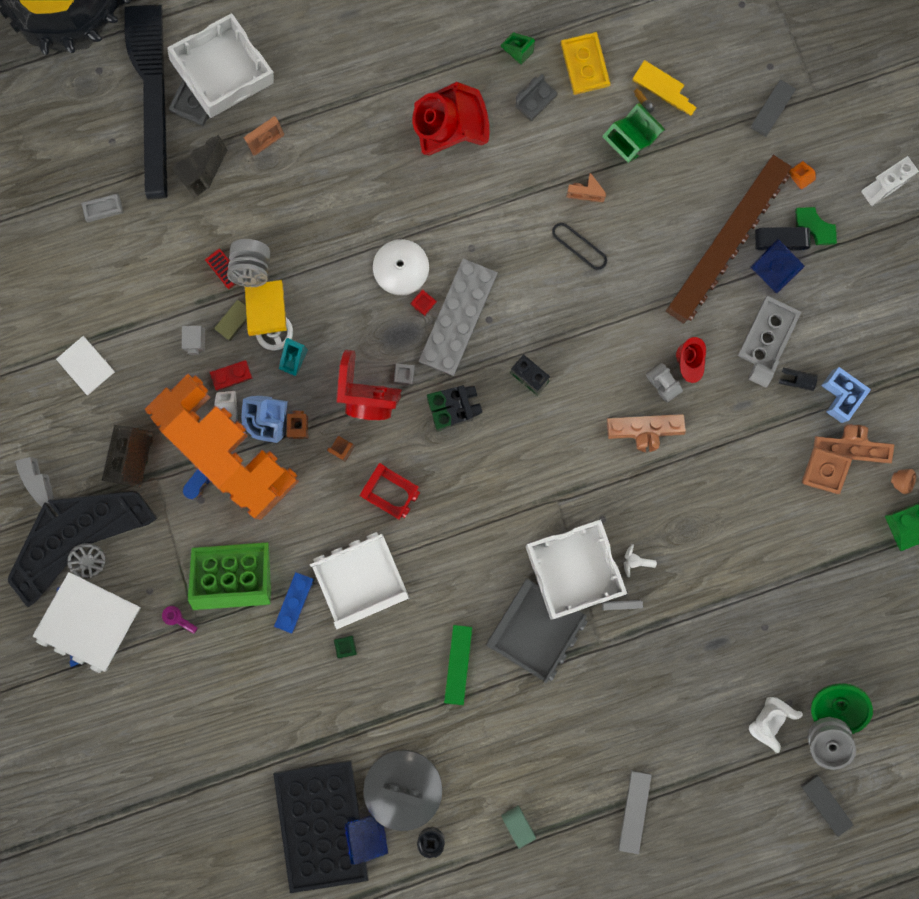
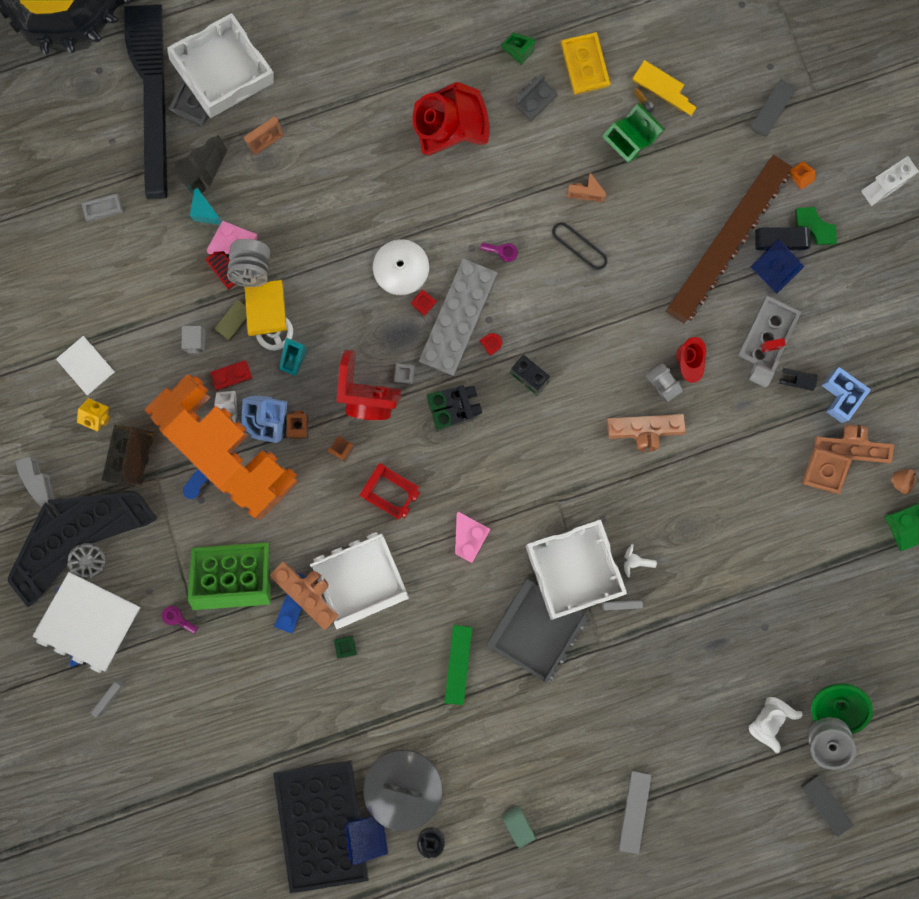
none -> yellow brick [77,398,110,432]
none -> light grey tile [91,680,126,718]
none -> teal slope [190,188,222,225]
none -> bright pink wing [207,221,257,254]
none -> nougat plate [270,561,340,630]
none -> bright pink wing [455,512,490,563]
none -> red tile [479,333,502,356]
none -> magenta plate [480,242,518,262]
none -> red tile [761,338,786,353]

